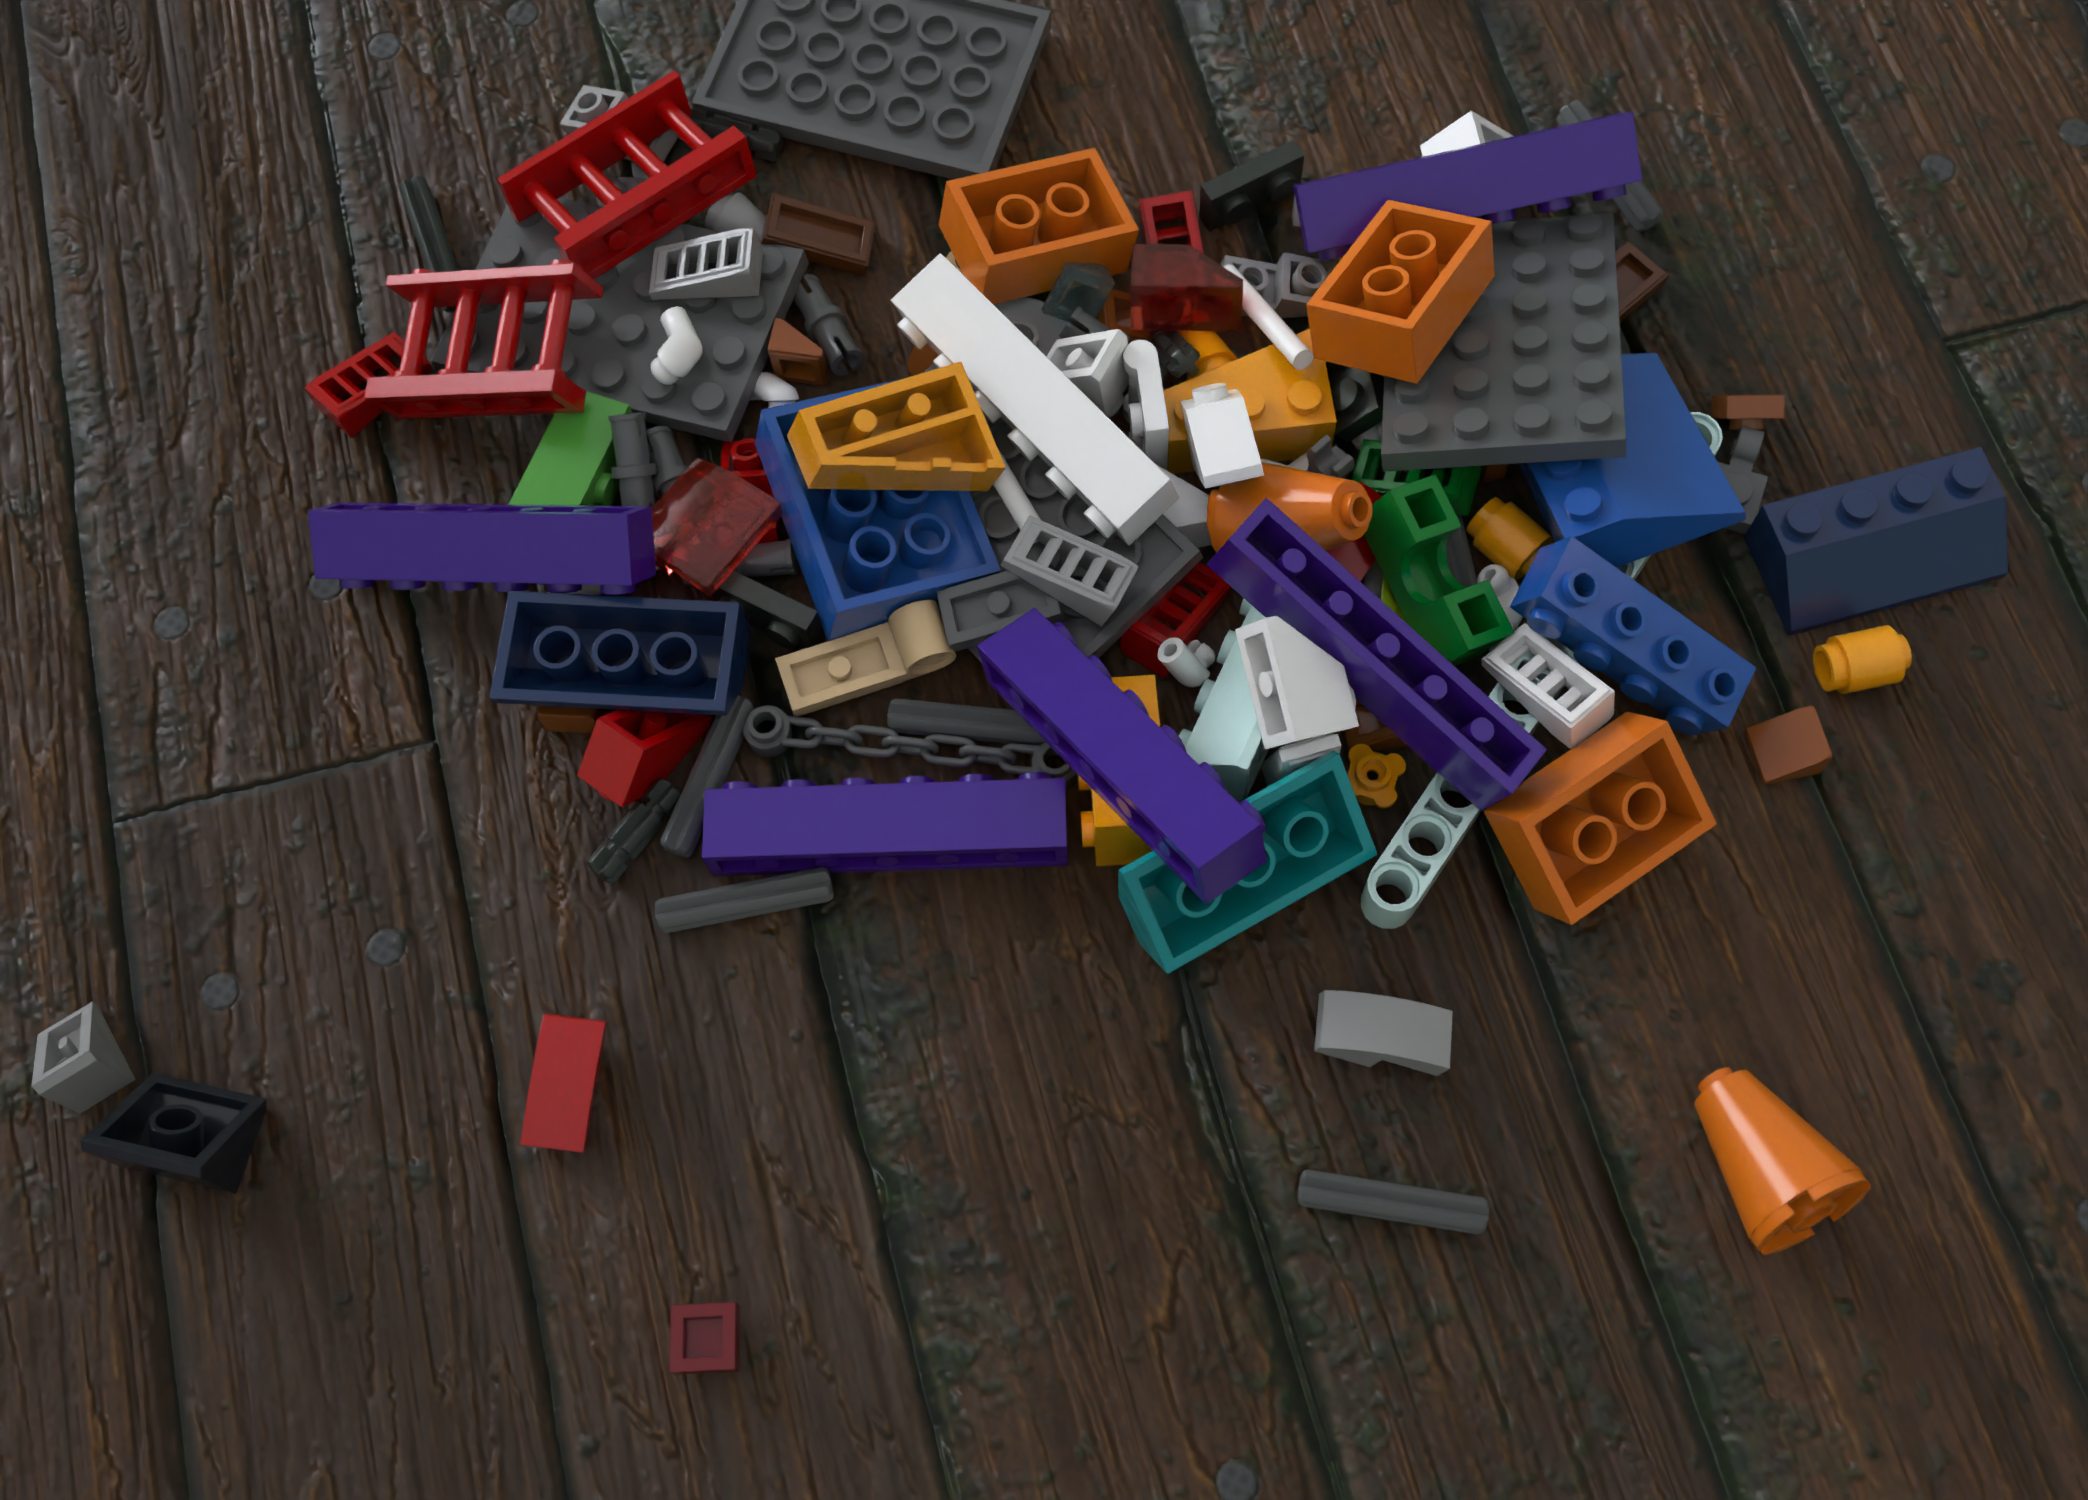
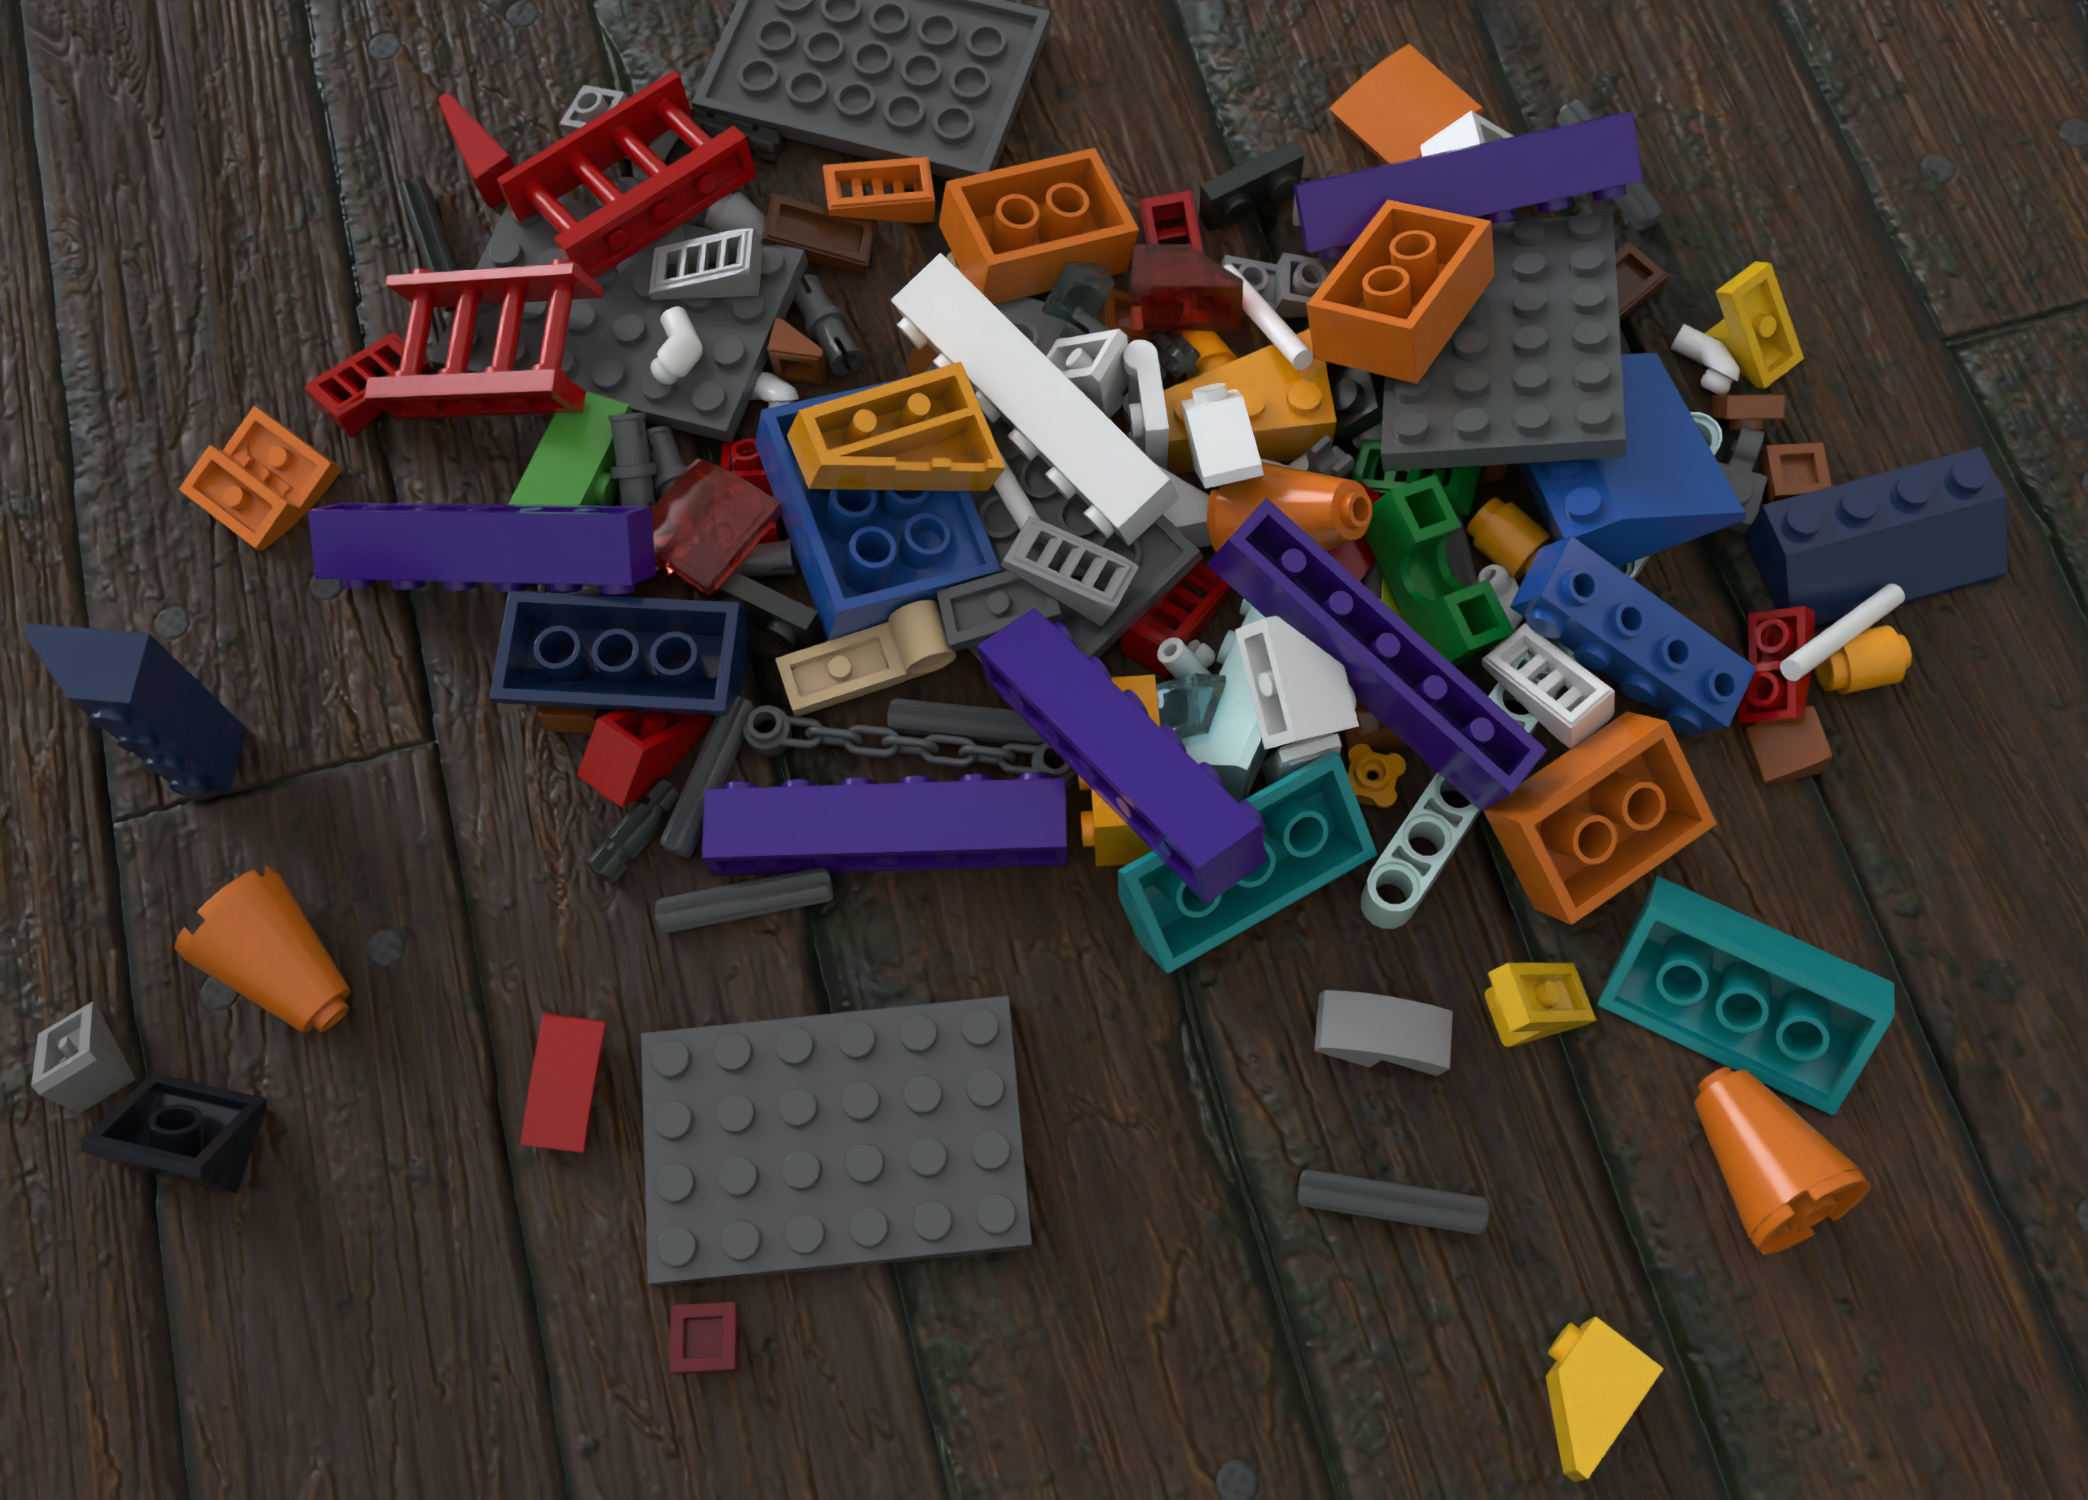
none -> dark blue slope [24,623,247,797]
none -> orange cone [174,866,351,1033]
none -> orange slope [178,406,343,551]
none -> red slope [438,92,515,208]
none -> dark grey plate [641,996,1033,1287]
none -> orange slope [823,156,935,223]
none -> clear light blue slope [1156,673,1226,740]
none -> orange slope [1329,44,1484,164]
none -> yellow slope [1485,963,1596,1047]
none -> yellow slope [1545,1316,1664,1482]
none -> teal slope [1597,876,1895,1116]
none -> white arm [1671,324,1740,395]
none -> yellow slope [1705,261,1804,389]
none -> red slope [1738,606,1815,725]
none -> dark orange plate [1760,442,1832,503]
none -> white bar [1780,584,1905,681]

